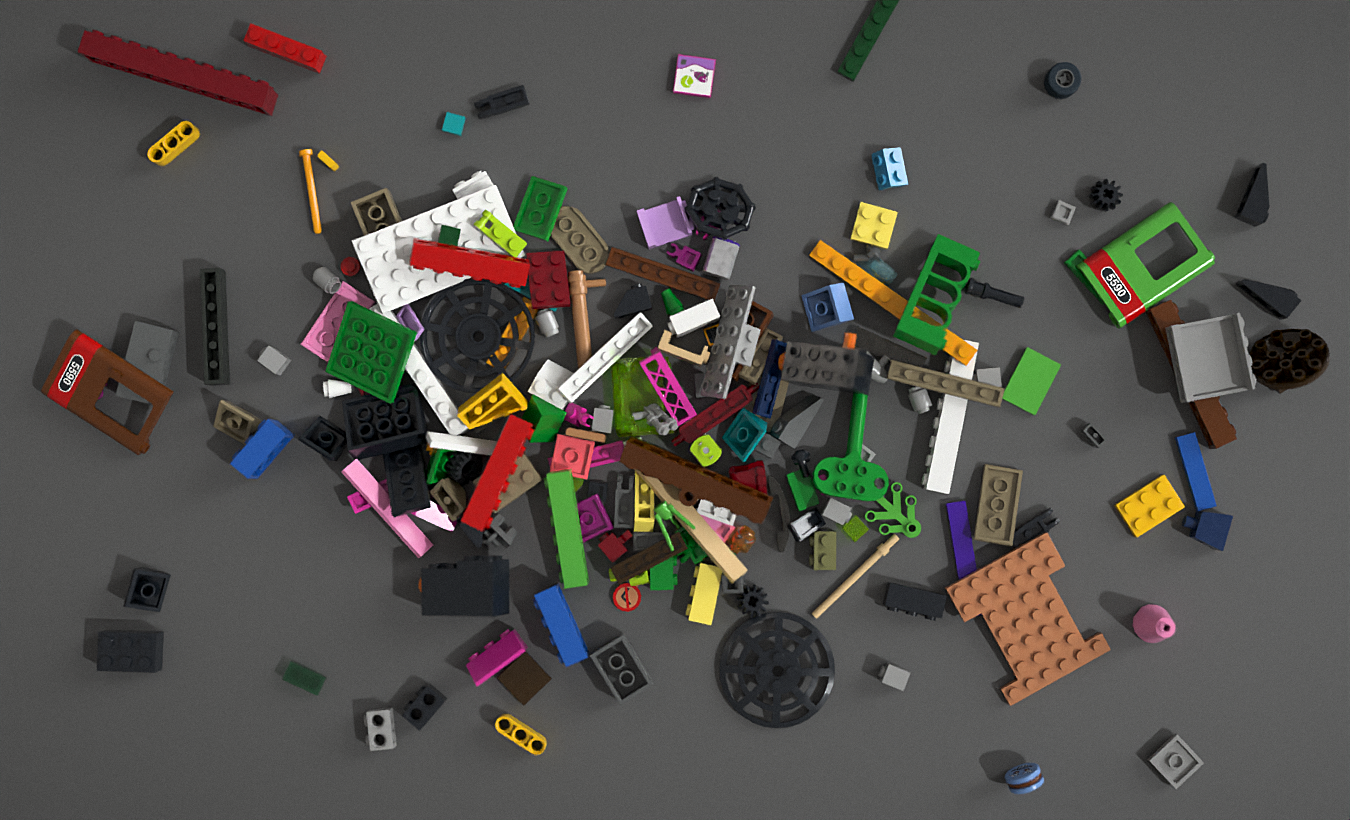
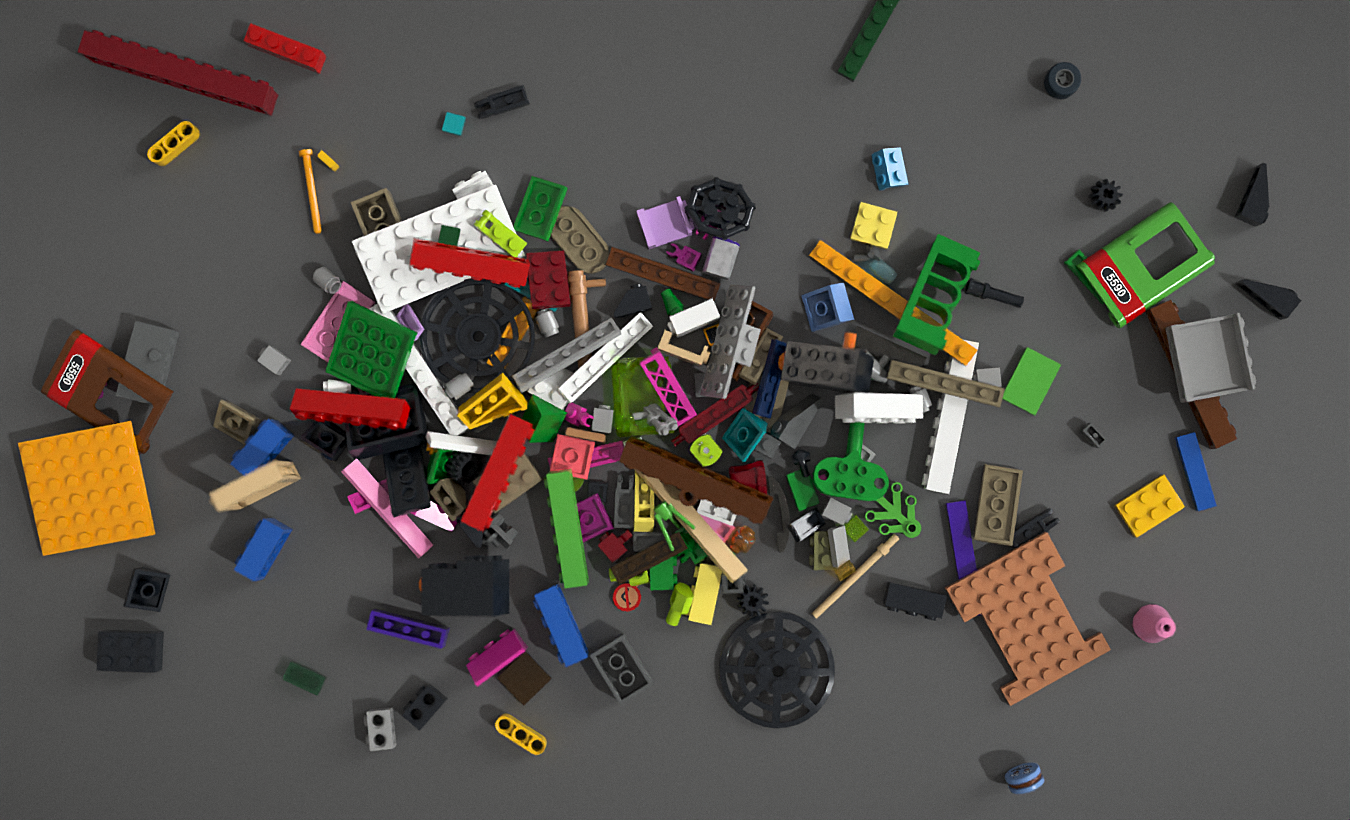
pearl dark grey brick [200,268,230,386] -> none
red plate [341,257,360,276] -> none
tile [673,54,716,98] -> none
light grey brick [878,662,910,691] -> none
light grey tile [1050,200,1076,226] -> none
light grey plate [1147,733,1204,789] -> none
dark blue torso [1182,511,1233,551] -> none
dark brown bracket [1249,329,1330,394] -> none
none -> light orange plate [18,421,156,556]
none -> tan window [210,461,301,512]
none -> blue brick [234,518,293,582]
none -> red brick [290,388,410,430]
none -> dark purple brick [366,609,450,649]
none -> light grey brick [444,373,474,400]
none -> light grey tile [512,317,622,393]
none -> lime piece [666,582,694,626]
none -> light grey tile [827,525,850,568]
none -> clear yellow tile [834,560,855,581]
none -> white brick [835,393,923,424]

